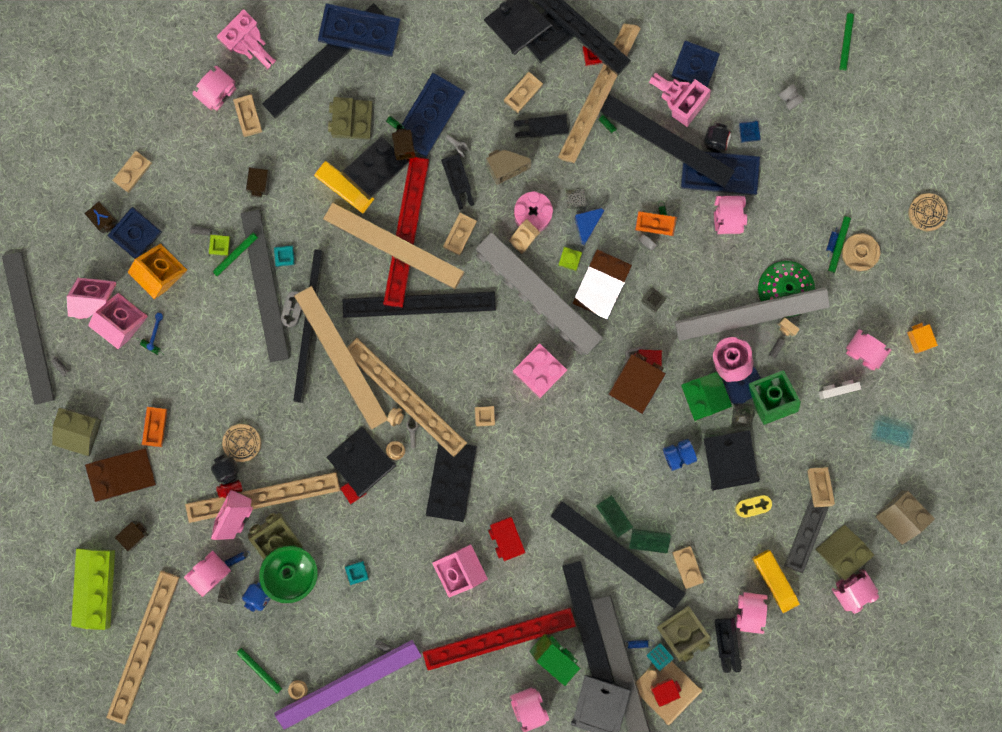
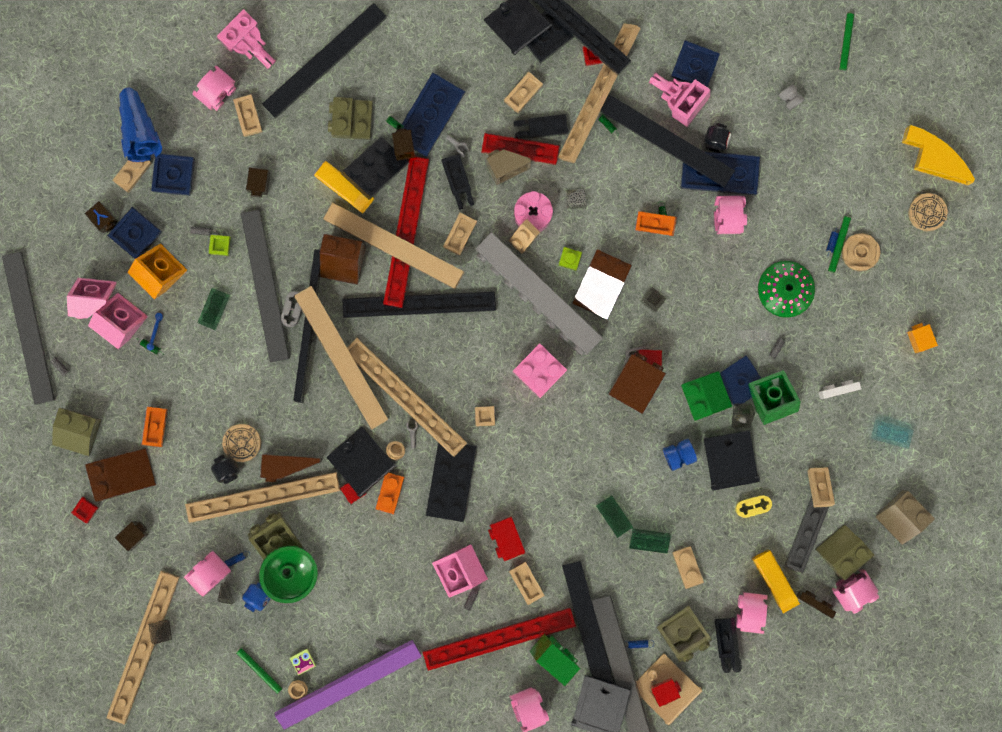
lime slope [71,548,115,630] -> none
bright pink slope [211,490,253,540] -> none
green bar [212,232,258,276] -> none
red pin [216,480,243,498] -> none
teal tile [274,245,295,267] -> none
dark blue plate [318,3,401,57] -> none
teal tile [345,561,369,585] -> none
tan plate [387,408,404,427] -> none
black tile [550,501,686,609] -> none
blue slope [574,208,605,245] -> none
light grey tile [638,234,657,251] -> none
teal tile [646,643,674,671] -> none
light grey tile [675,287,830,341] -> none
bright pink brick [713,337,754,382] -> none
clear blue tile [738,121,761,143] -> none
tan plate [777,317,800,336] -> none
bright pink brick [846,329,891,371] -> none
none -> red tile [71,497,99,524]
none -> blue cone [119,87,162,162]
none -> clear smoke plate [149,619,172,645]
none -> dark blue plate [151,154,195,196]
none -> clear green plate [197,288,231,331]
none -> reddish brown slope [260,454,322,482]
none -> tile [290,648,316,675]
none -> reddish brown slope [320,234,366,285]
none -> orange plate [375,473,404,514]
none -> light grey piece [462,585,480,616]
none -> red tile [481,133,559,165]
none -> tan plate [509,561,545,605]
none -> dark brown plate [796,590,837,619]
none -> yellow slope [902,125,975,185]

